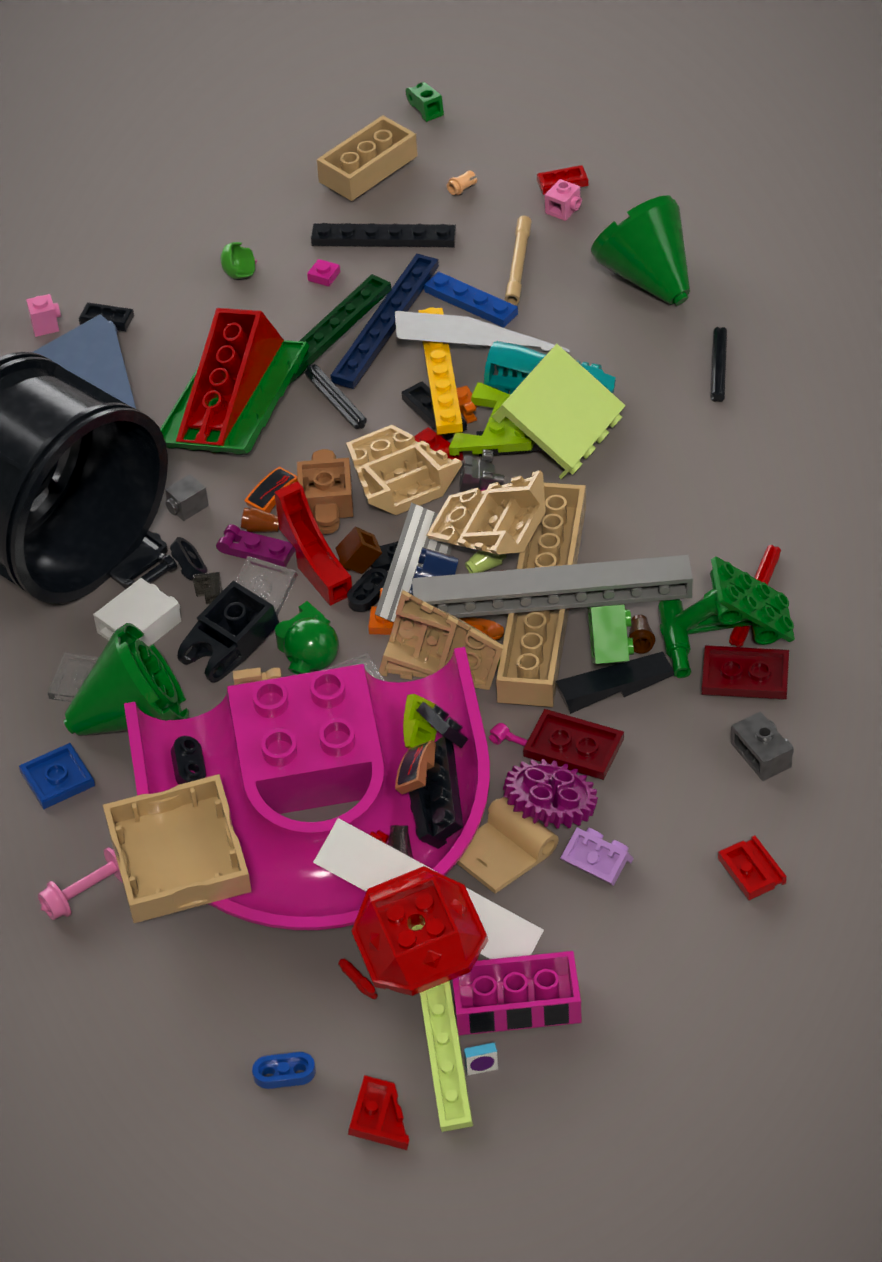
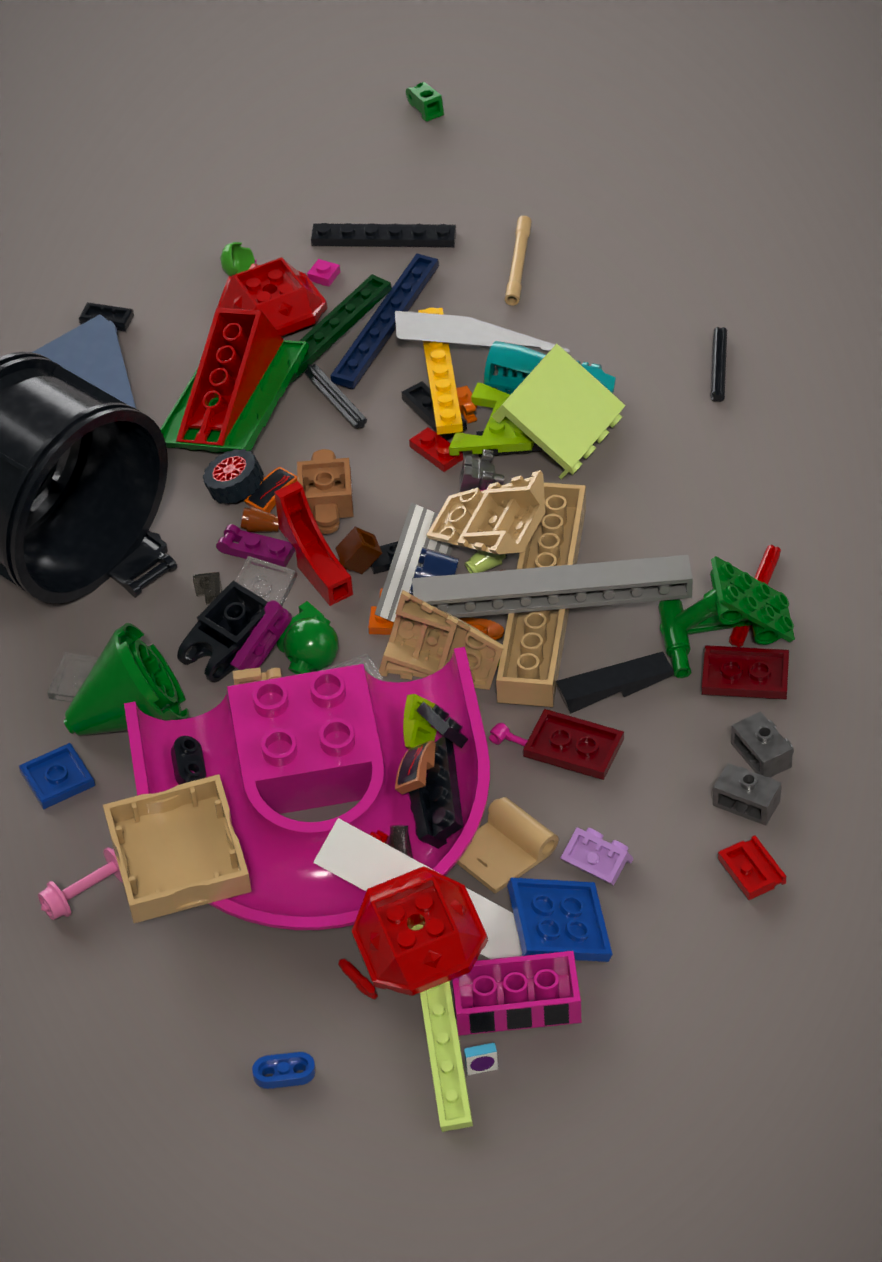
bright pink brick [26,294,61,337] -> none
white brick [93,578,181,647] -> none
flat silver brick [165,474,209,521] -> none
black plate [170,537,208,581] -> none
tan brick [316,115,418,201] -> none
tan wedge [346,425,462,515] -> none
black plate [347,568,388,612] -> none
red wing [348,1075,409,1150] -> none
blue plate [424,271,518,328] -> none
light nougat pin [447,170,477,195] -> none
magenta gear [503,759,598,829] -> none
red plate [537,165,589,194] -> none
bright pink brick [545,179,582,221] -> none
bright green brick [587,604,634,664] -> none
green cone [591,195,690,305] -> none
reddish brown cone [629,615,655,654] -> none
none -> black wheel [203,449,264,504]
none -> red piece [217,257,327,336]
none -> magenta plate [230,600,292,670]
none -> blue plate [507,878,613,962]
none -> flat silver brick [713,763,782,826]

